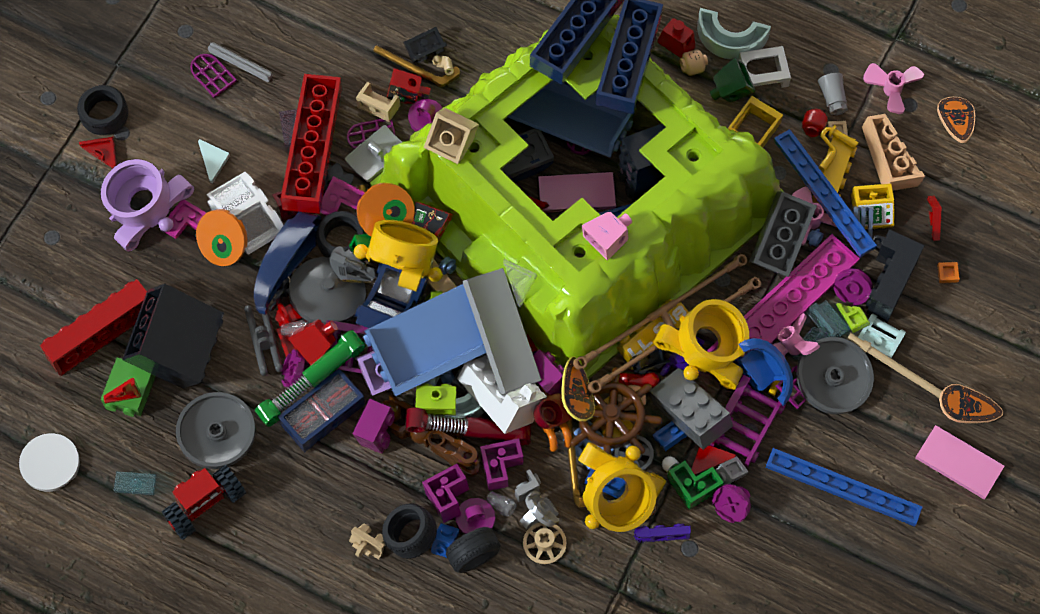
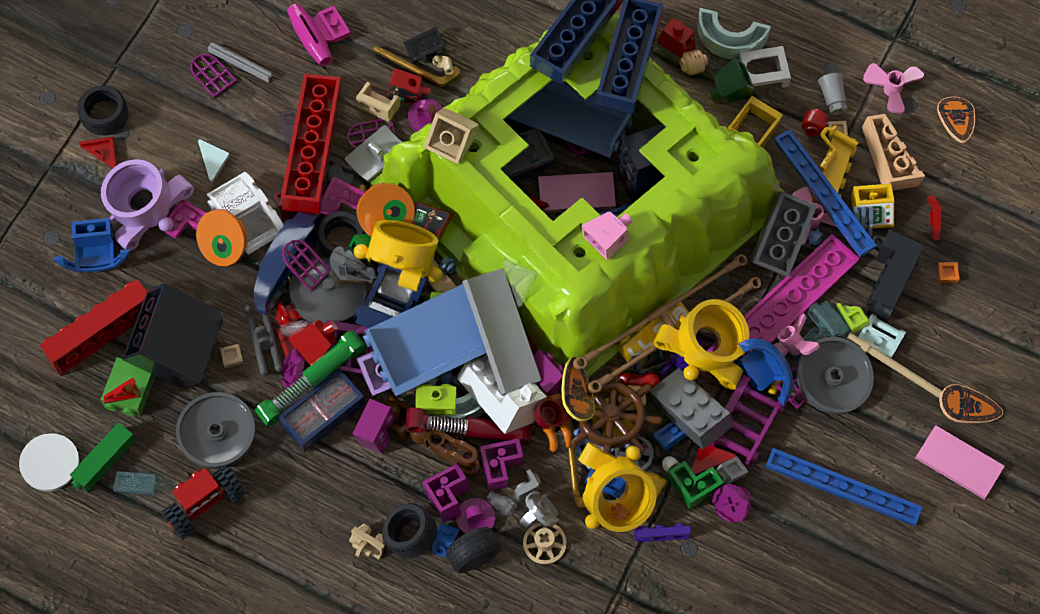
magenta tile [834,268,873,305] -> none
none -> blue piece [53,218,130,272]
none -> green brick [70,422,136,493]
none -> tan tile [220,344,244,368]
none -> magenta window [282,239,330,291]
none -> dark pink plate [287,3,351,67]
none -> clear orange plate [611,503,631,520]

